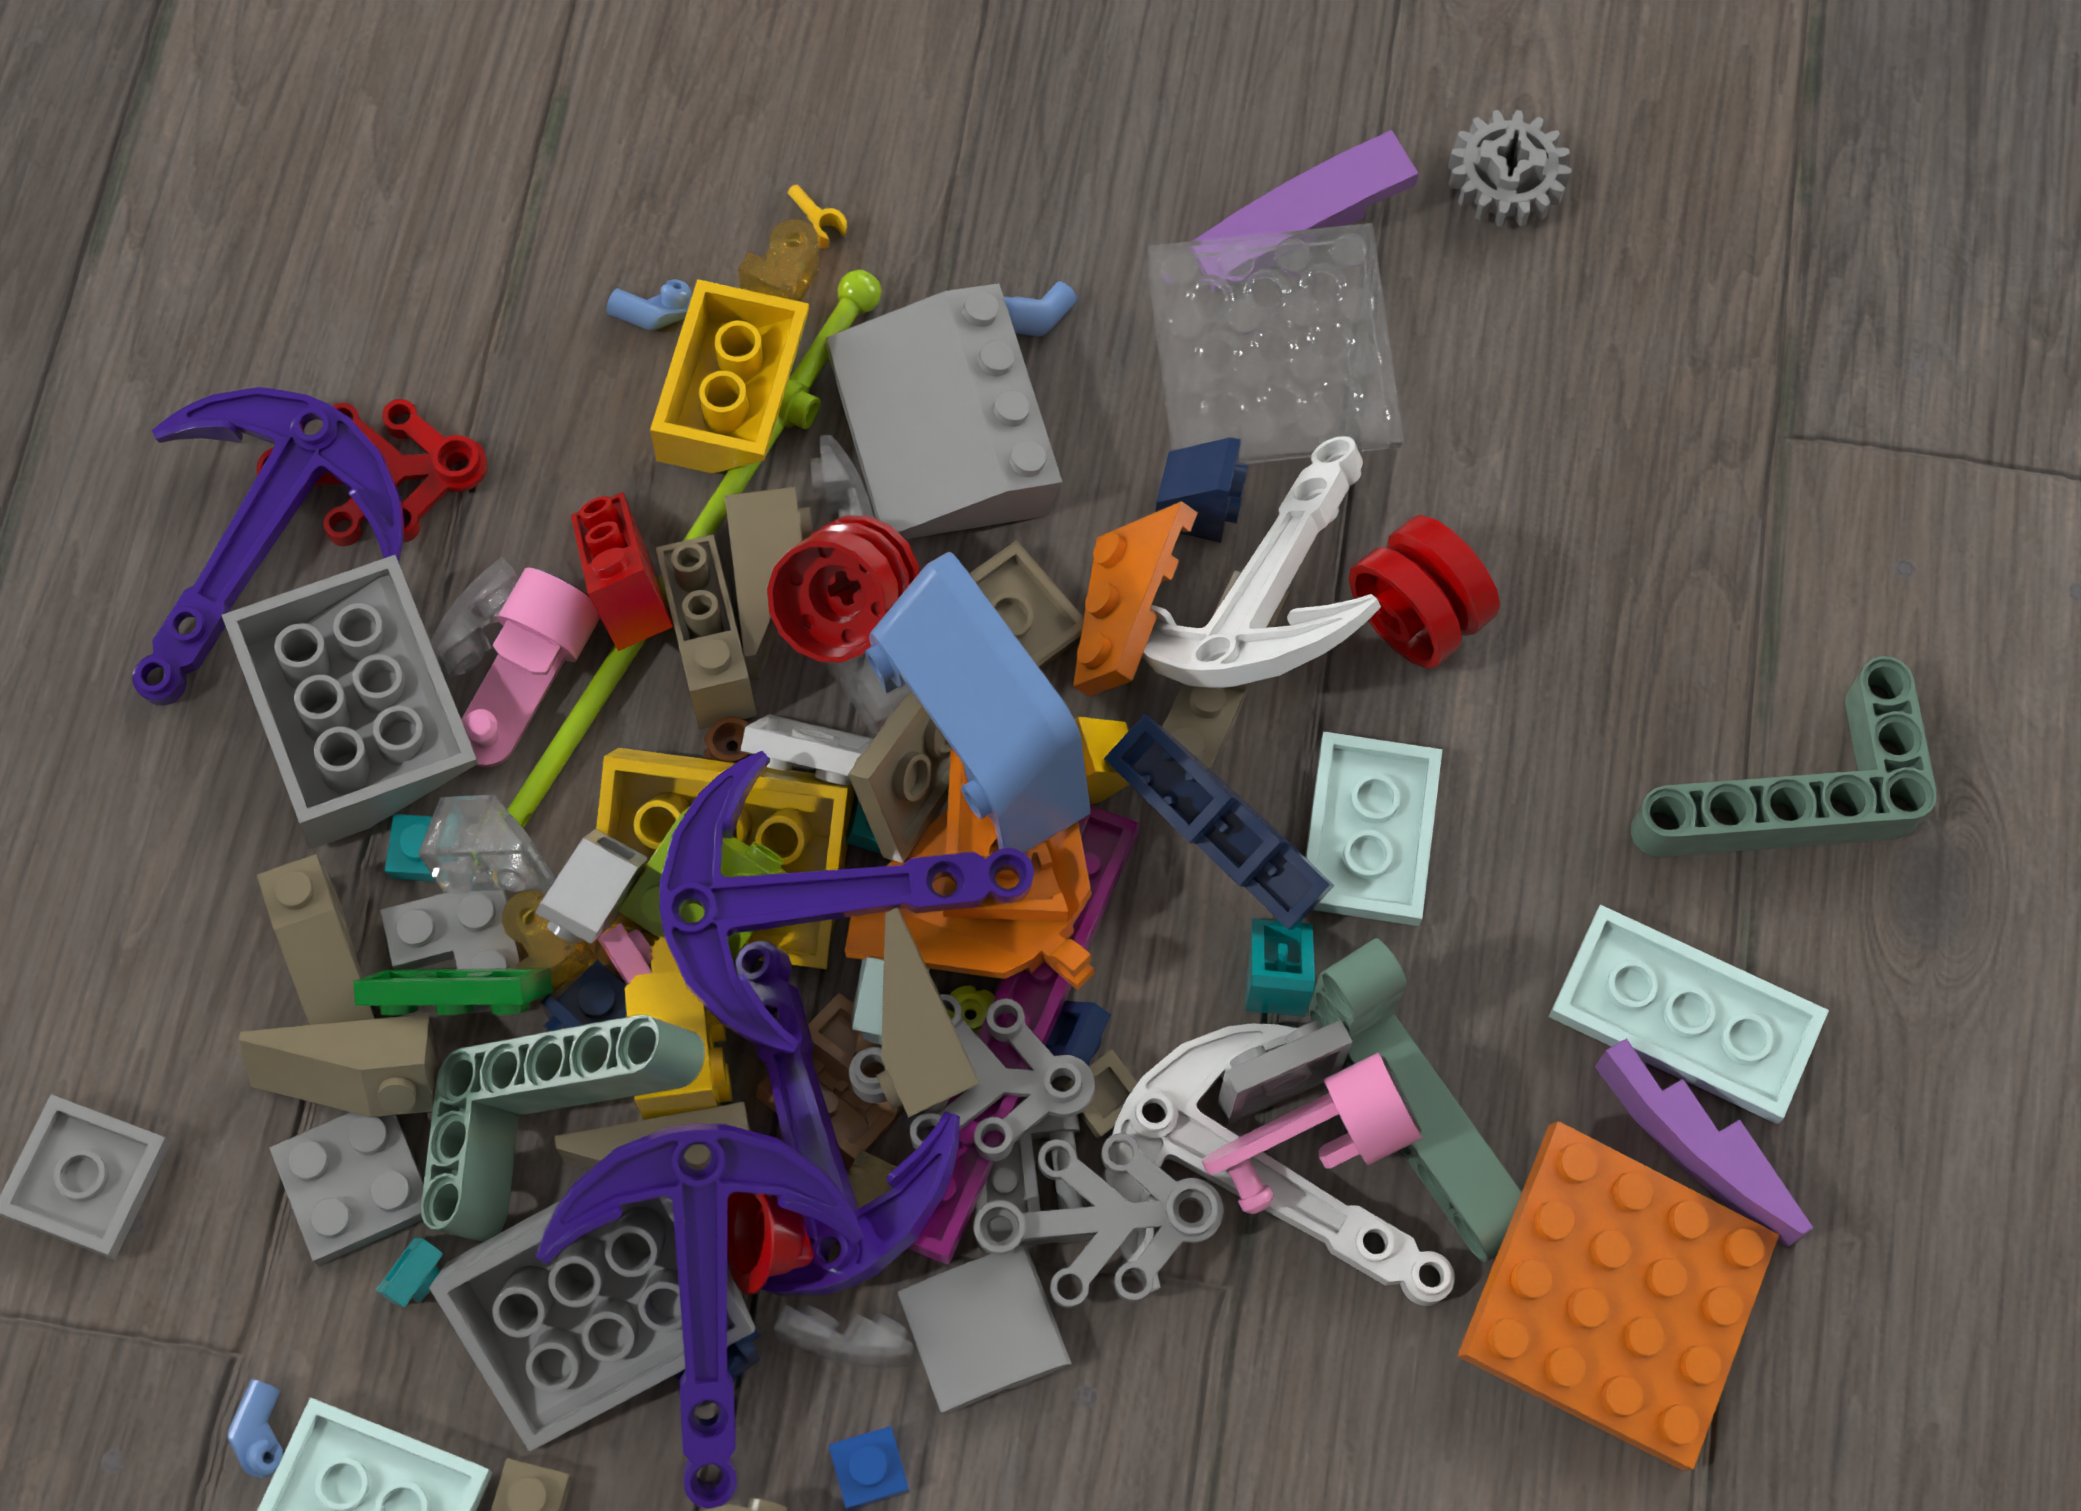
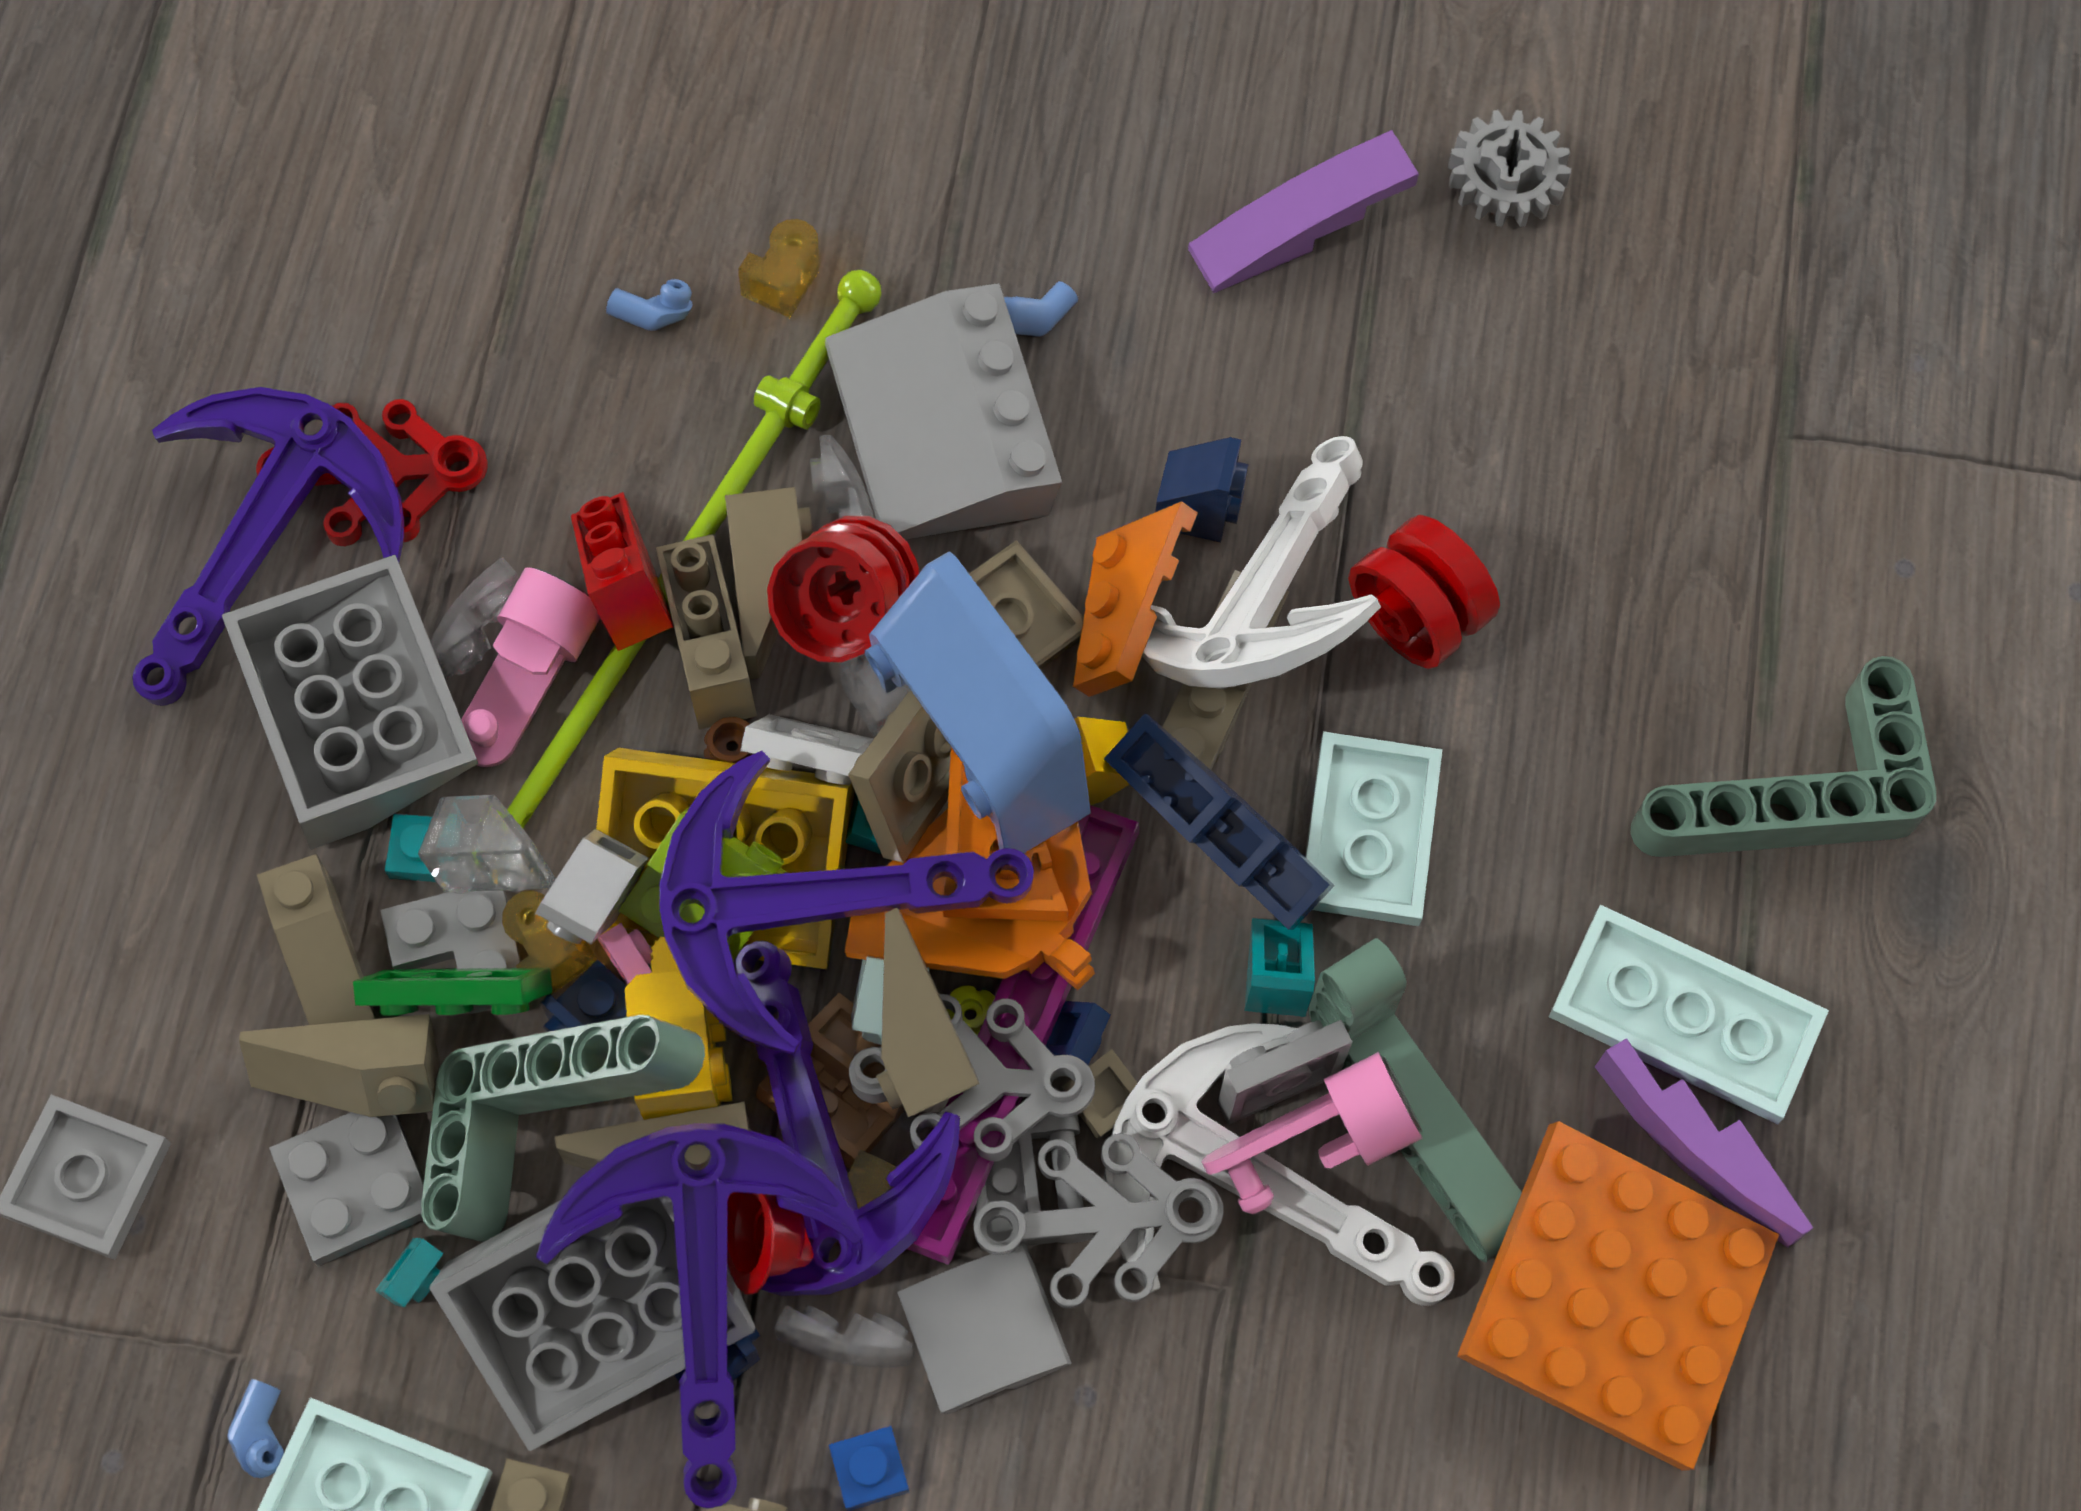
yellow slope [650,279,810,474] -> none
yellow hand [788,184,847,249] -> none
clear plate [1146,223,1404,464] -> none

